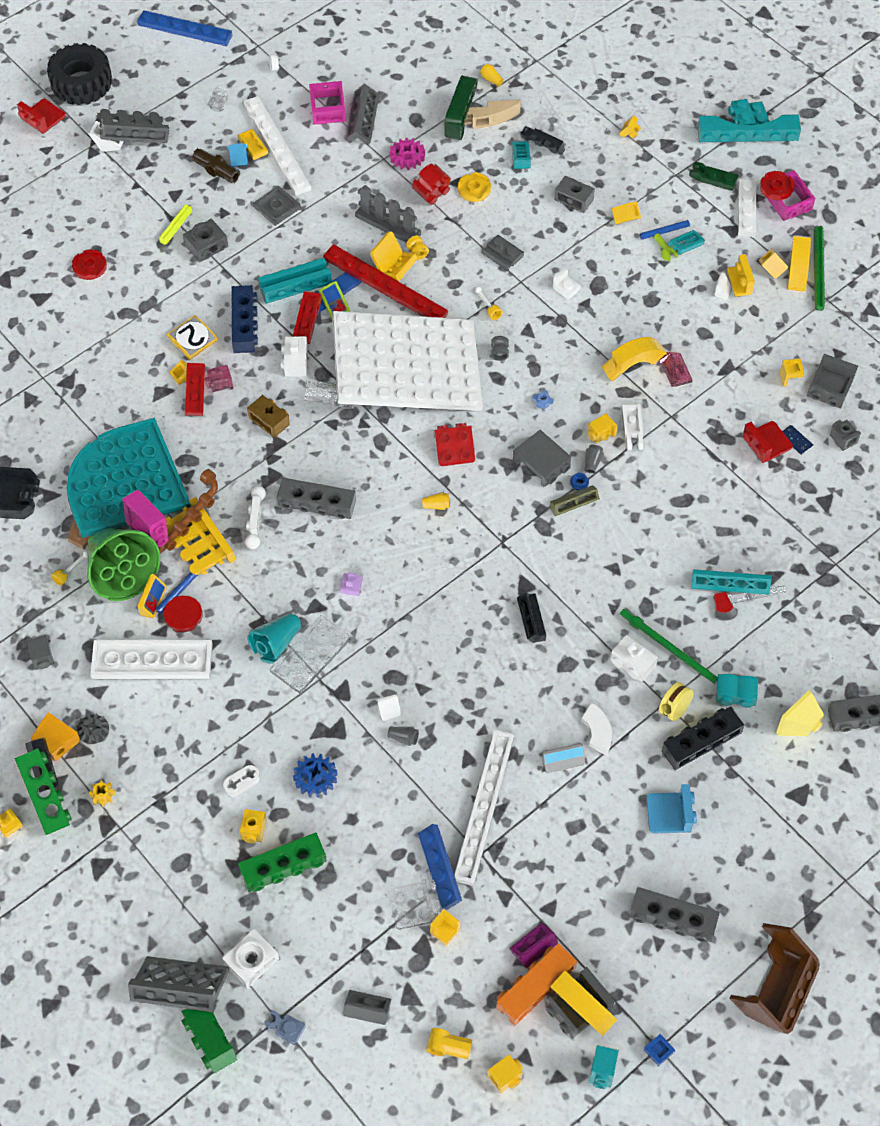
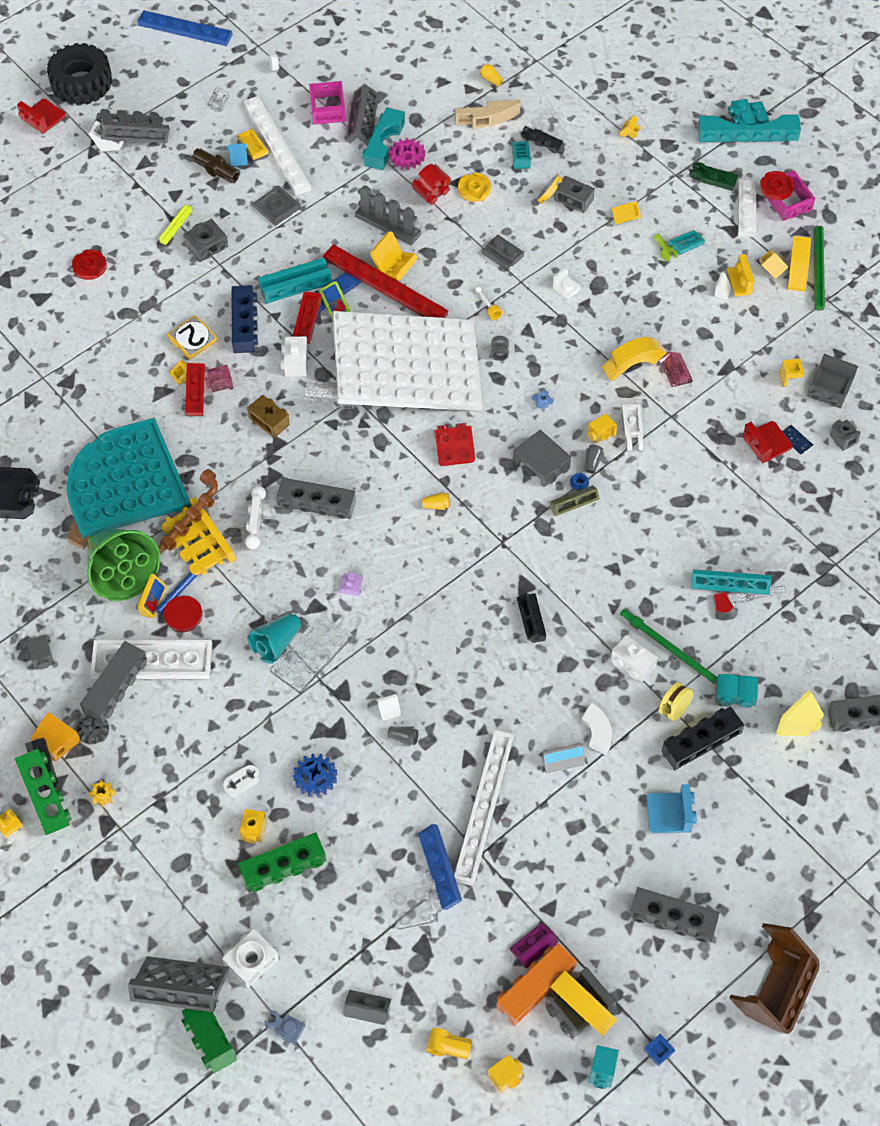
yellow hinge [51,550,87,586] -> none
dark pink window [122,490,169,547] -> none
yellow wheel [406,235,429,260] -> none
yellow panel [430,909,460,946] -> none
dark green beam [444,75,478,140] -> none
blue piece [640,220,690,240] -> none
none -> dark grey brick [80,641,147,723]
none -> teal arch [362,107,405,171]
none -> yellow tile [536,174,563,204]

